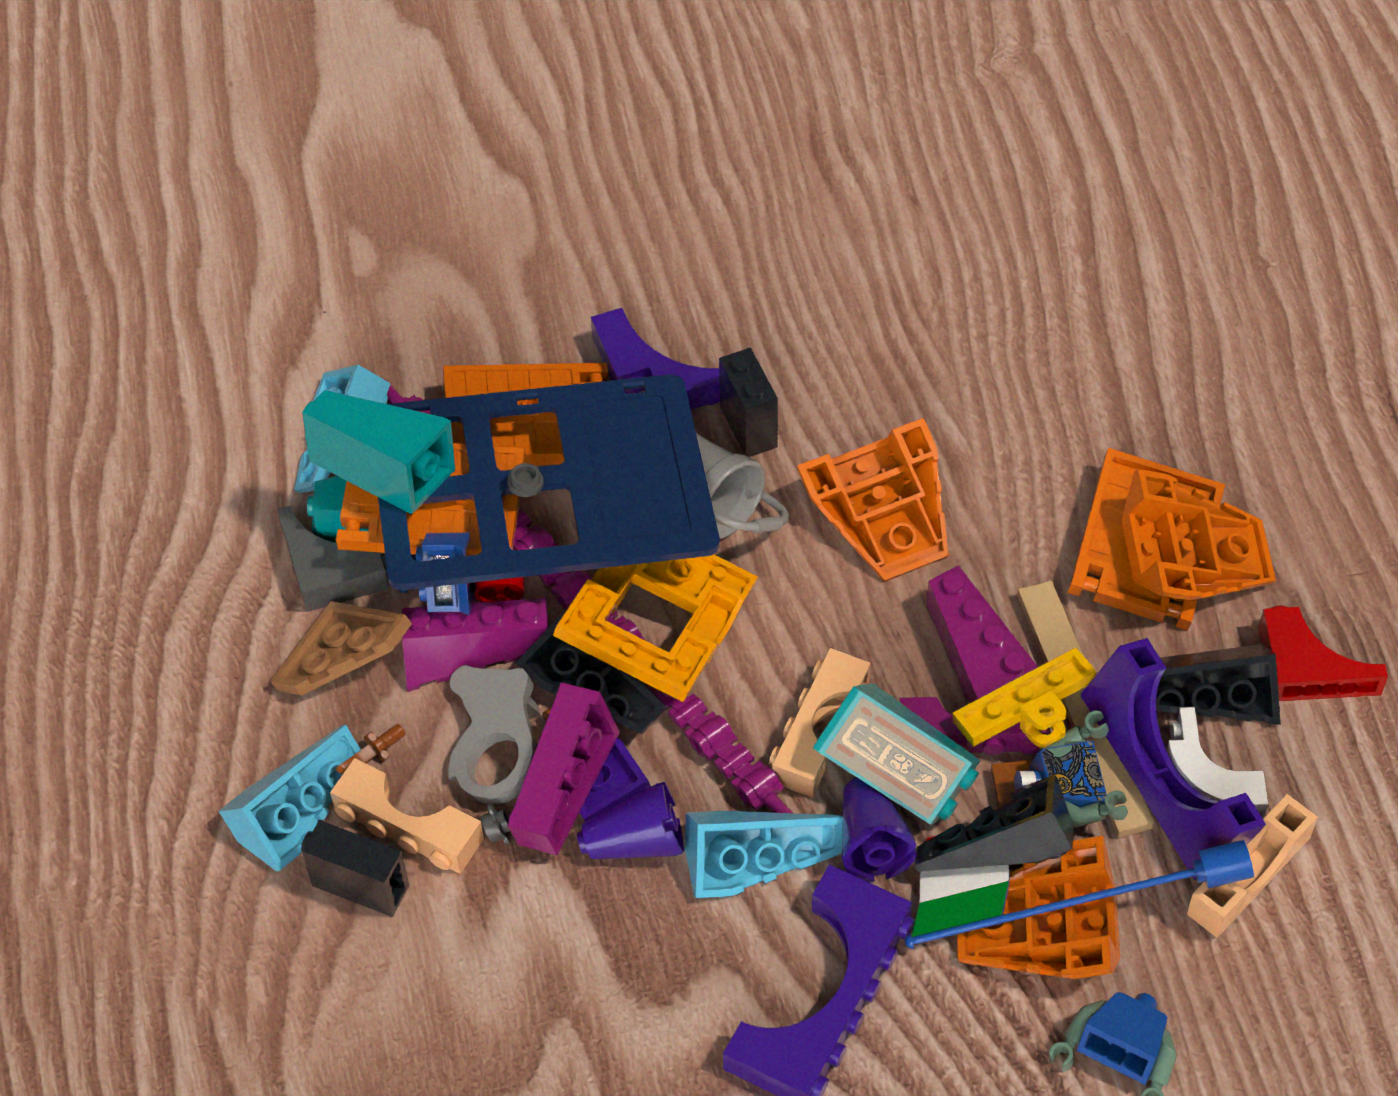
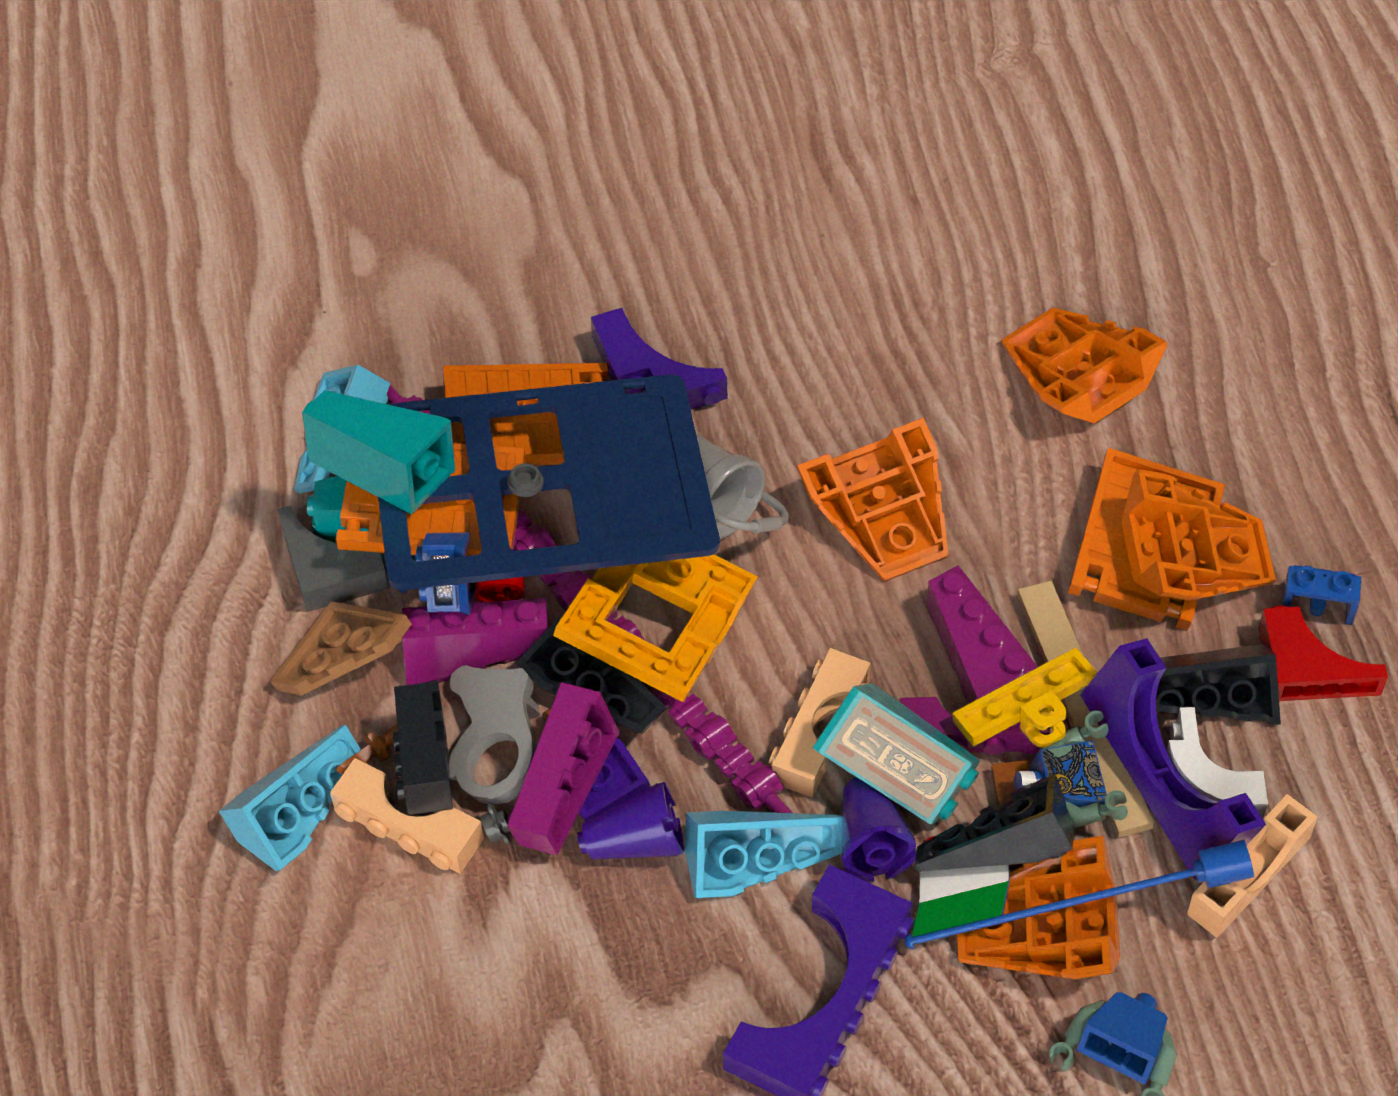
black brick [301,820,410,917] -> none
black brick [719,347,778,457] -> none
none -> black wedge [393,681,453,815]
none -> orange wedge [1002,307,1167,424]
none -> blue window [1281,565,1362,625]

